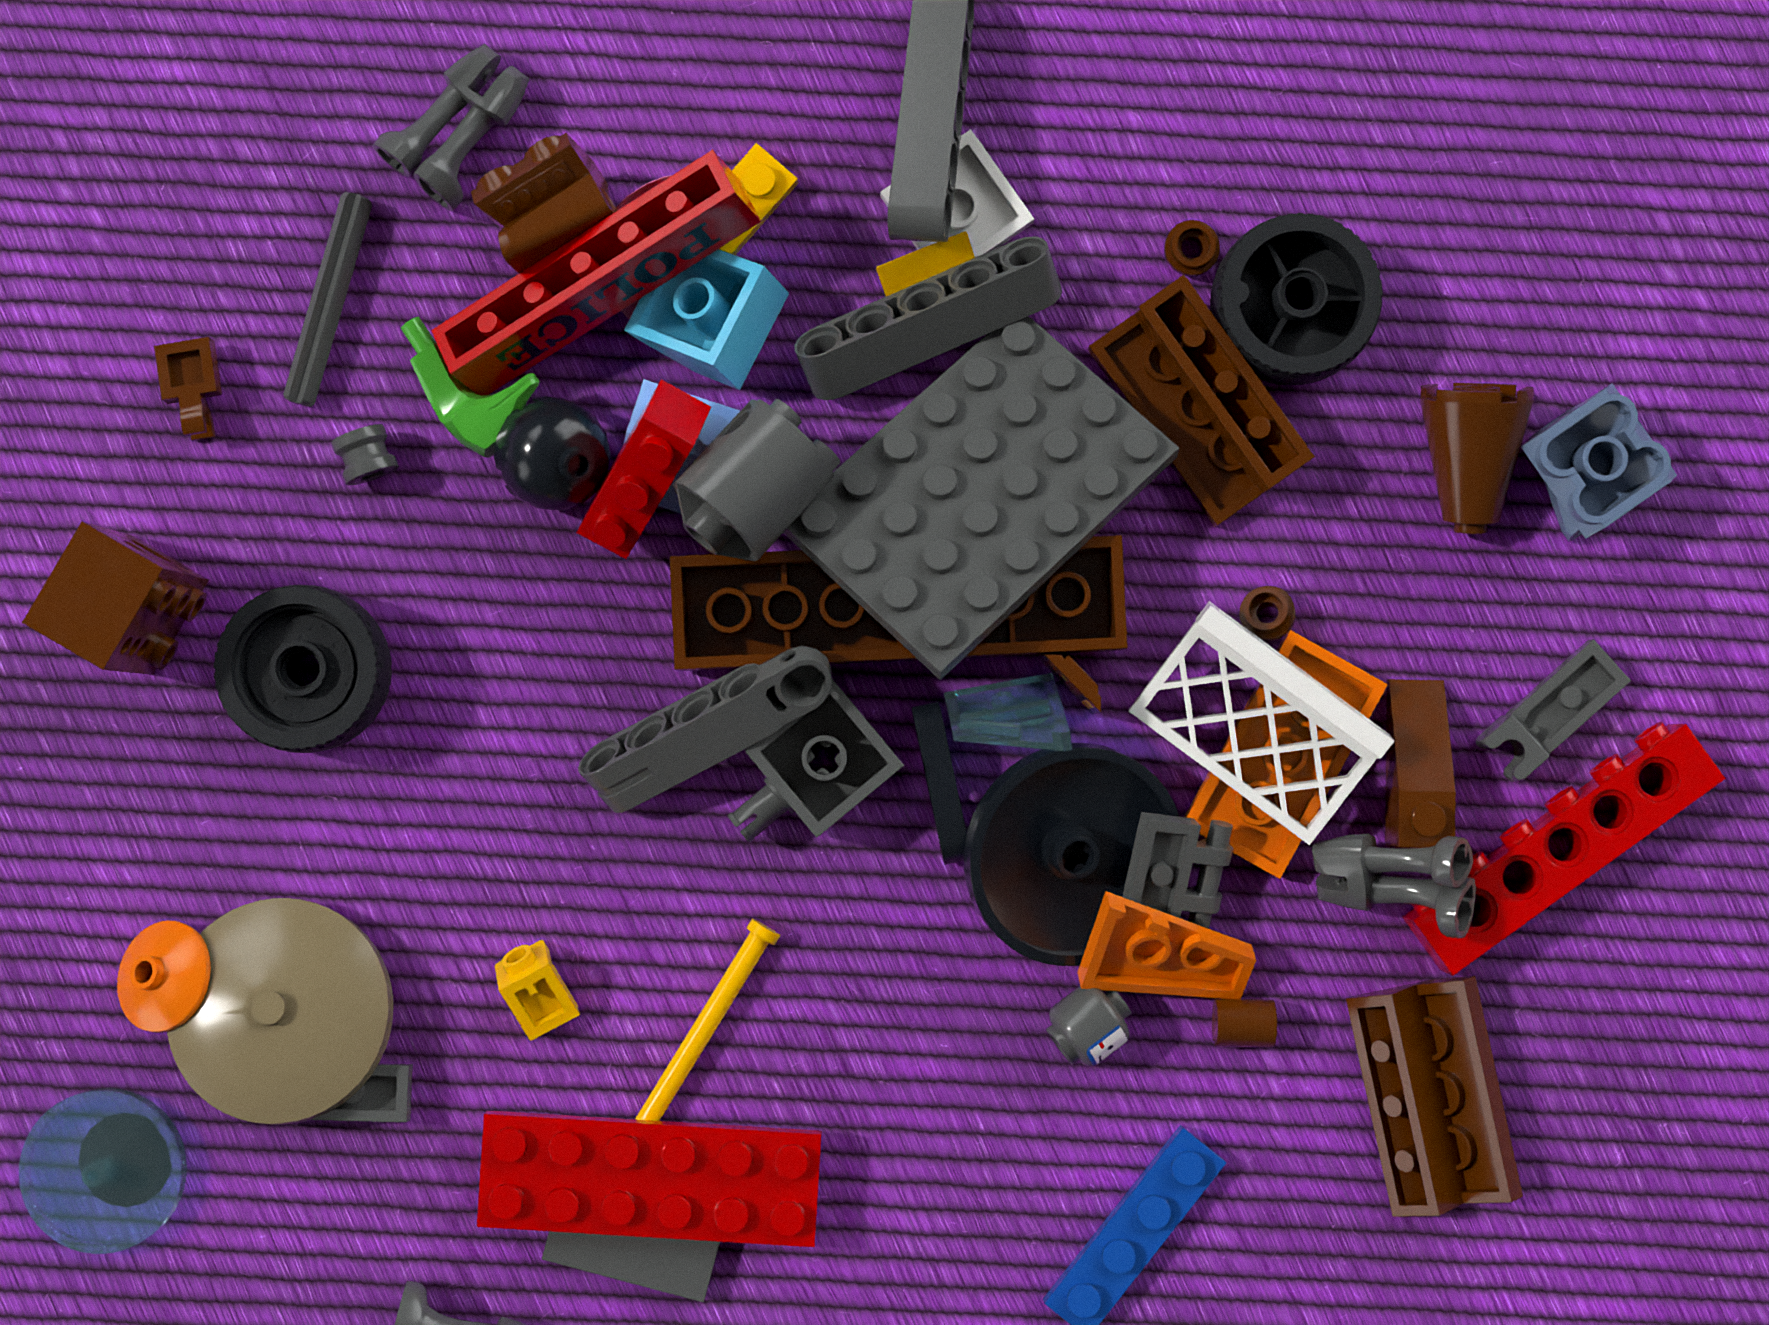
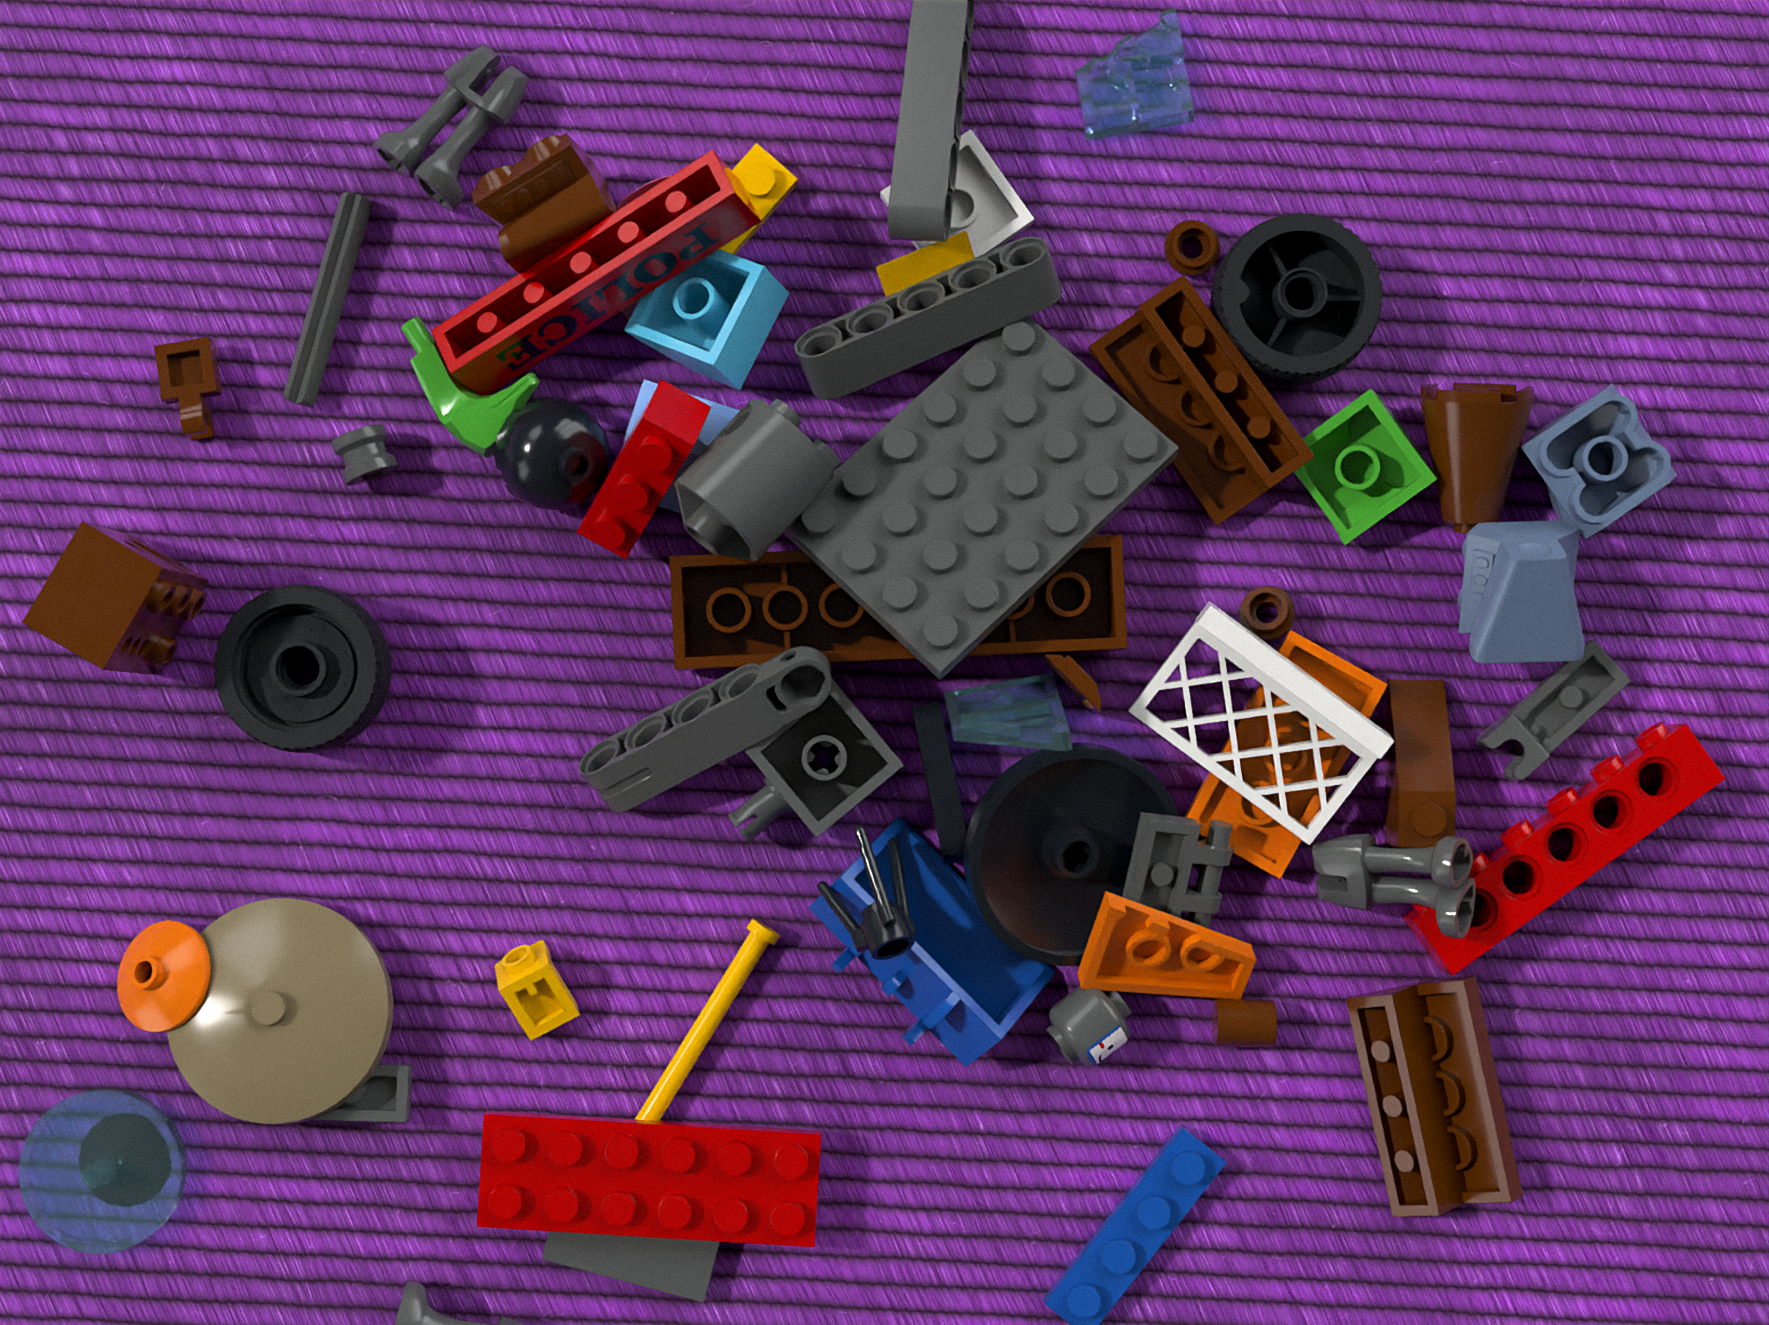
none -> blue piece [808,815,1055,1067]
none -> black plant [817,825,917,960]
none -> clear light blue slope [1075,8,1194,141]
none -> bright green slope [1294,388,1438,545]
none -> sand blue piece [1457,520,1585,664]

